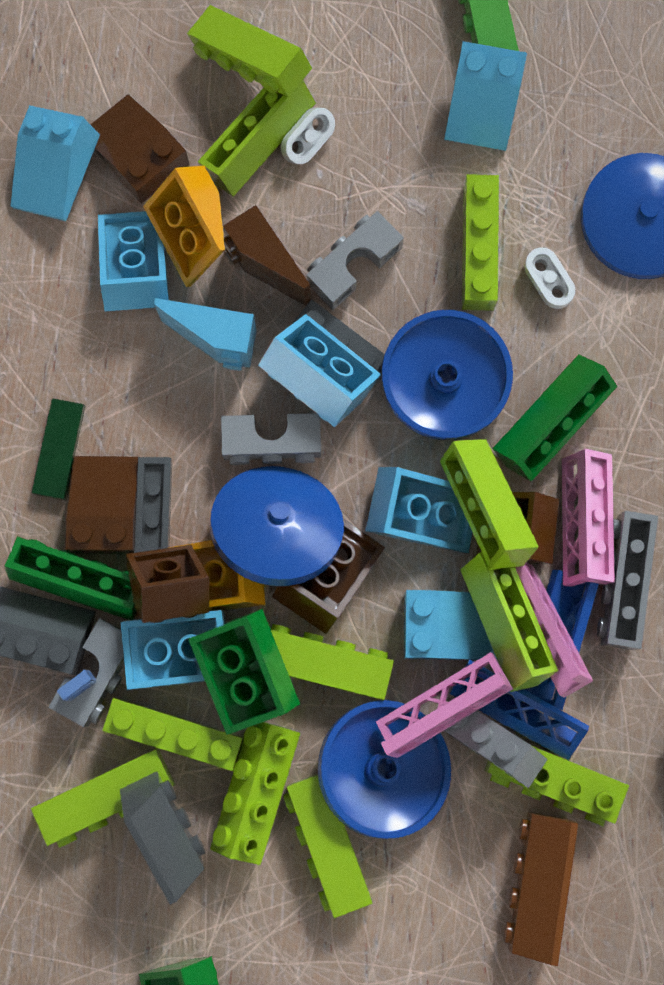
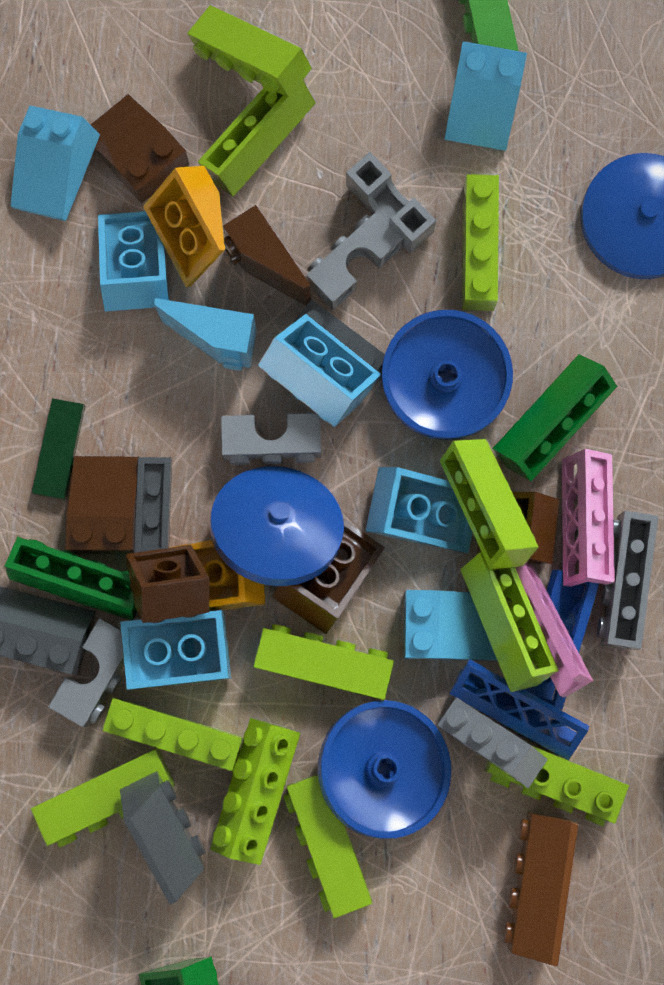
medium blue tile [57,670,96,701] -> none
green slope [188,609,300,735] -> none
white plate [281,108,335,164] -> none
bright pink fence [376,652,513,758] -> none
white plate [524,248,575,309] -> none
none -> light grey arch [346,152,436,253]

